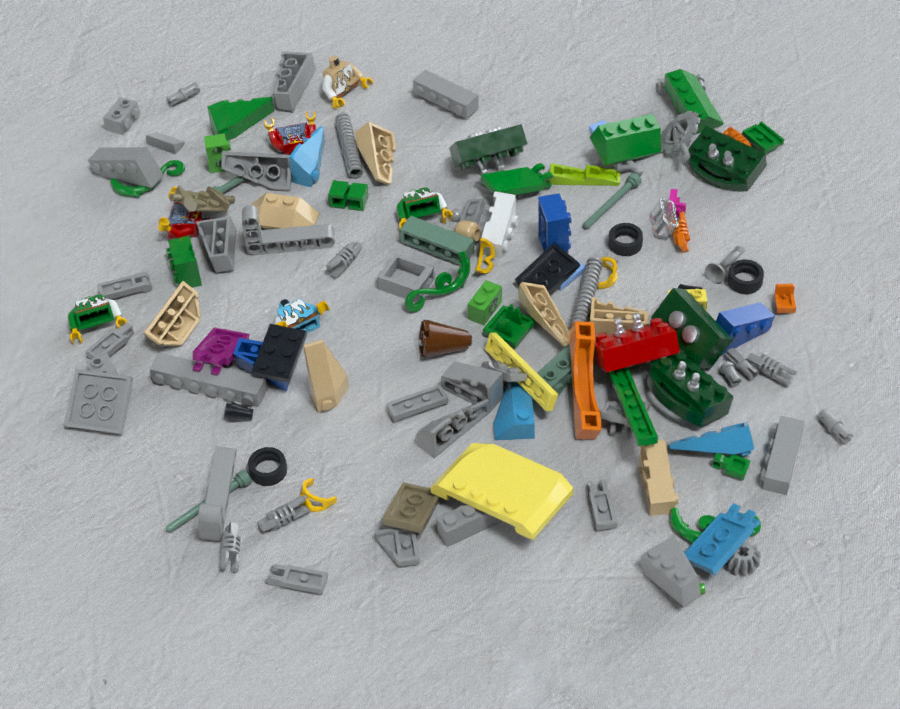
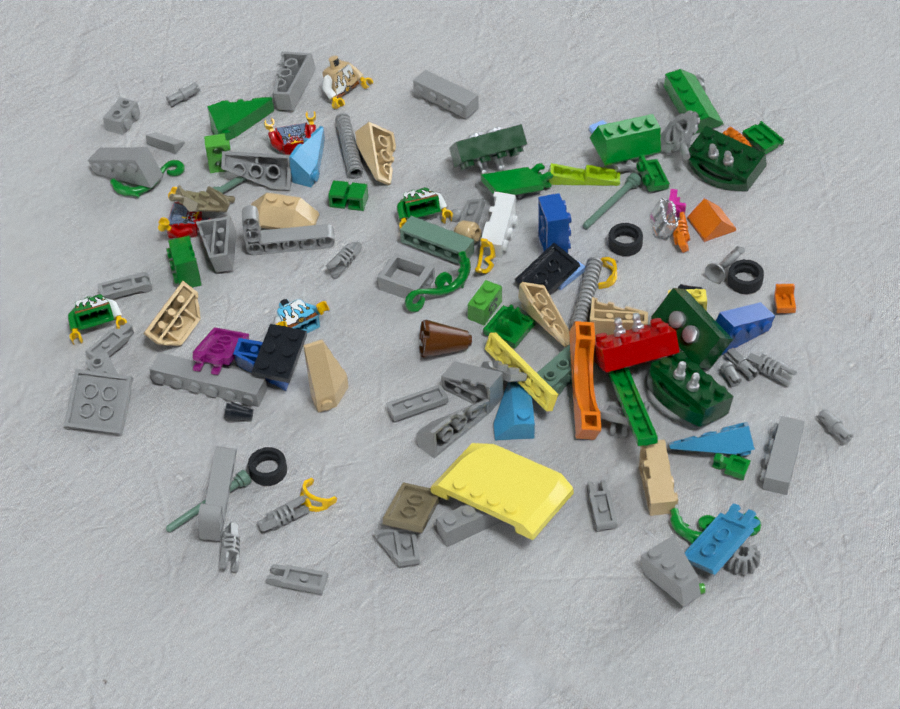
none -> green bracket [636,155,670,192]
none -> orange slope [687,198,737,242]

